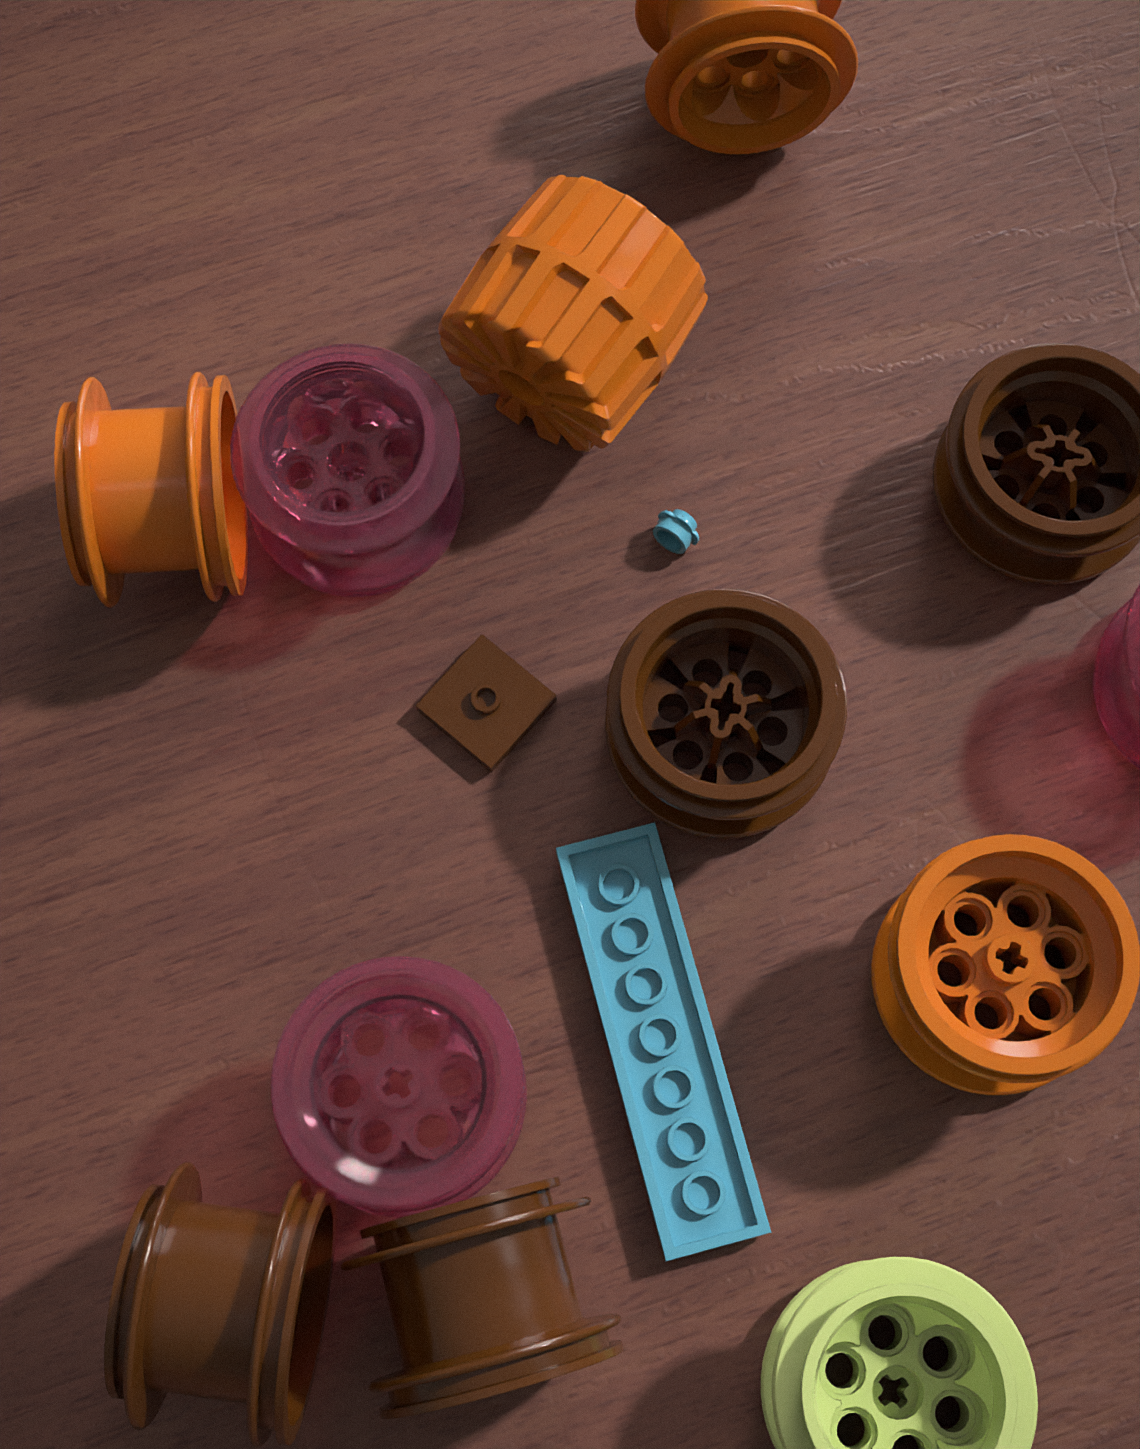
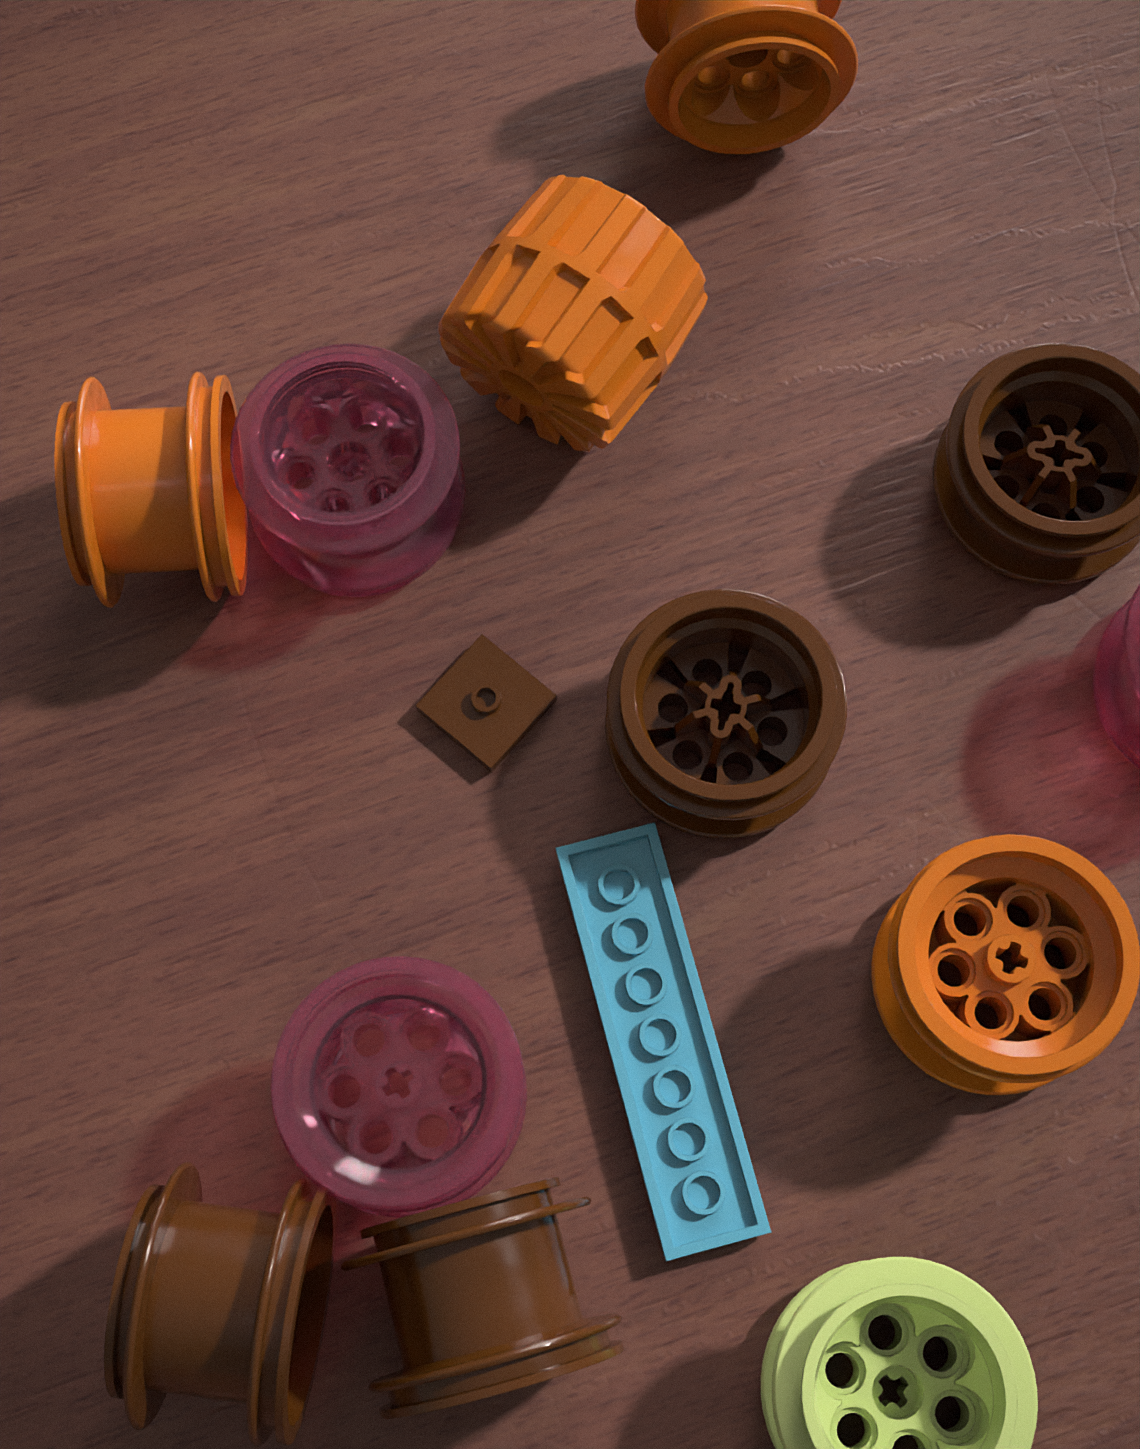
medium azure plate [653,509,699,554] -> none

